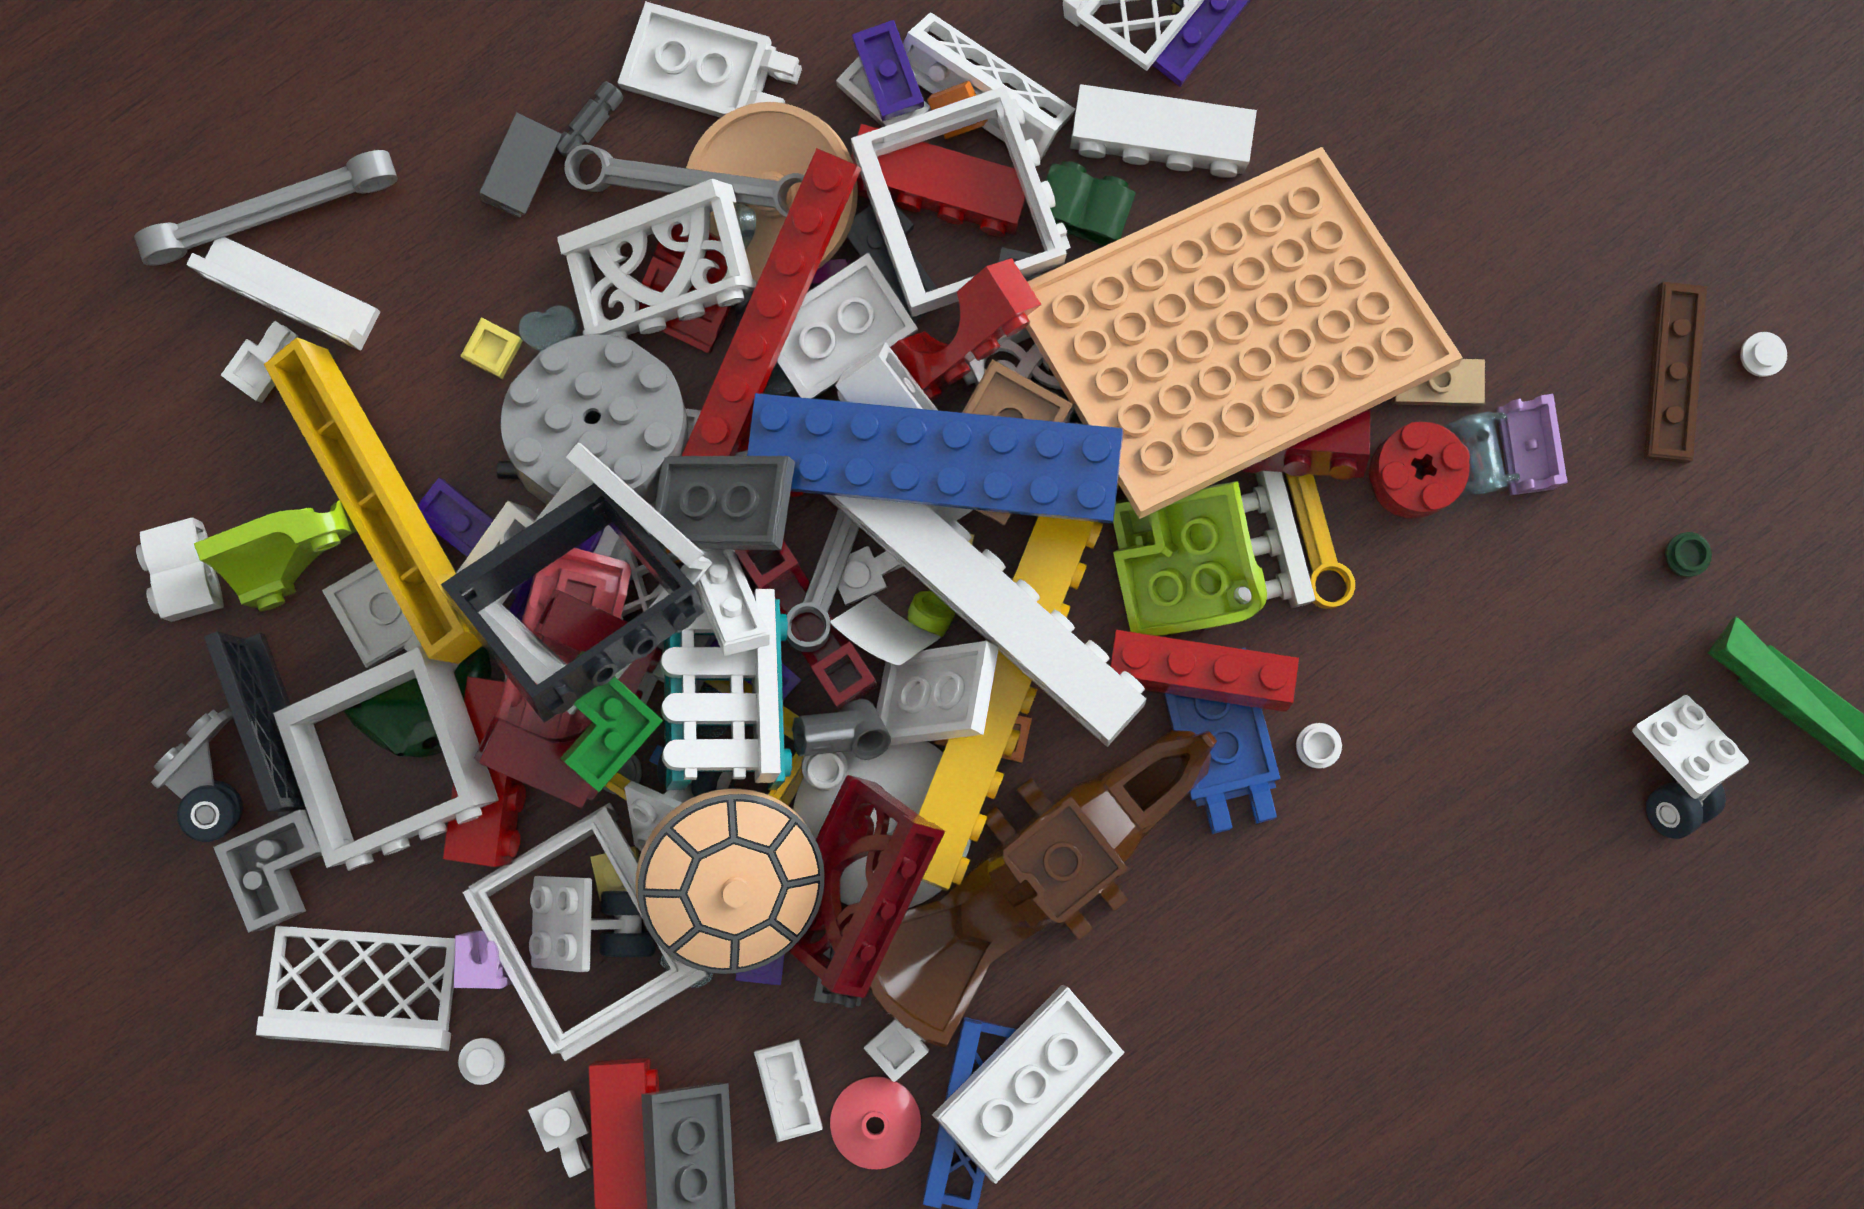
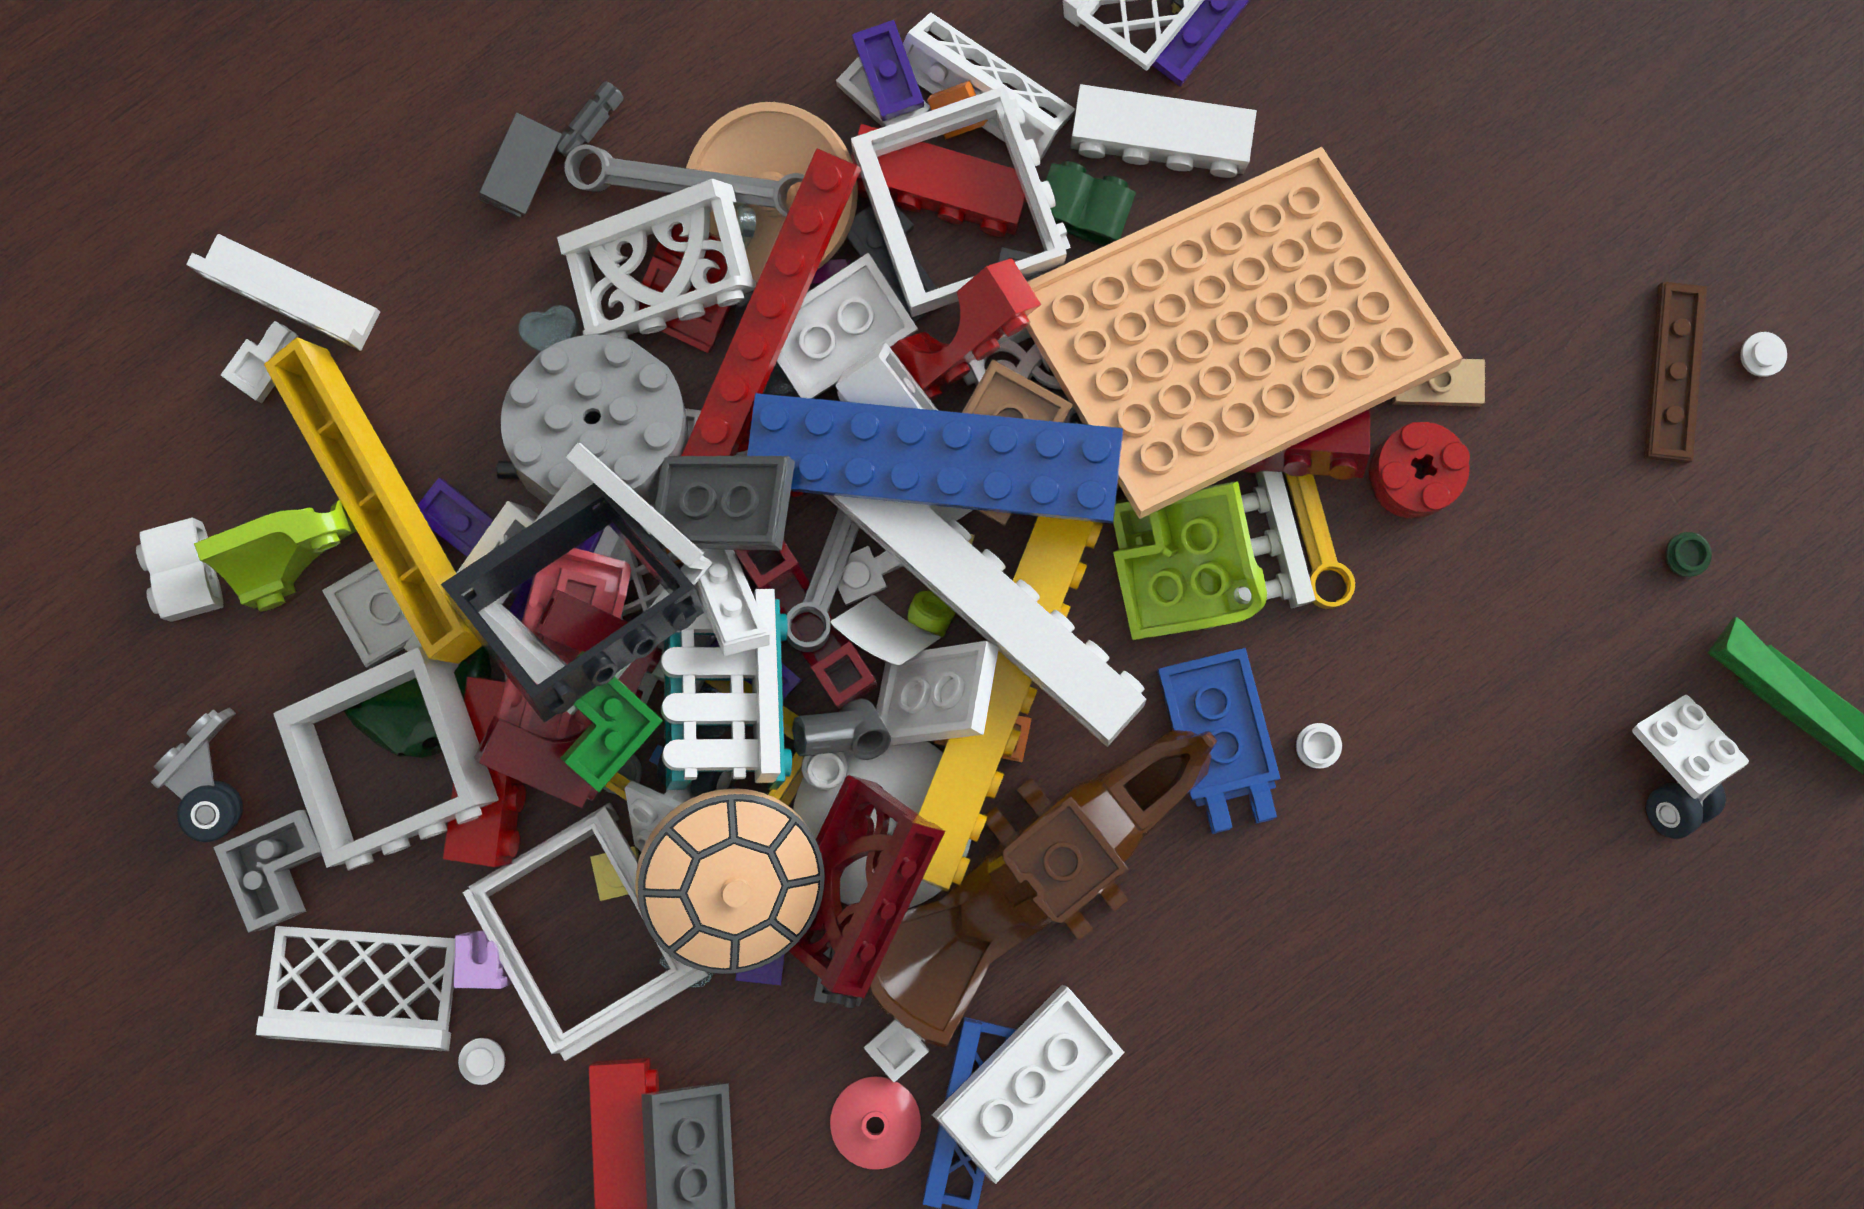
light grey piece [134,150,398,266] -> none
black fence [204,631,306,817] -> none
light yellow tile [461,317,523,379] -> none
white plate [528,1090,591,1178] -> none
white plate [529,876,655,972] -> none
white tile [618,1,802,118] -> none
white plate [754,1039,823,1142] -> none
red brick [1110,630,1299,712] -> none
clear light blue hose [1445,412,1520,495] -> none
lavender hinge [1496,394,1567,495] -> none

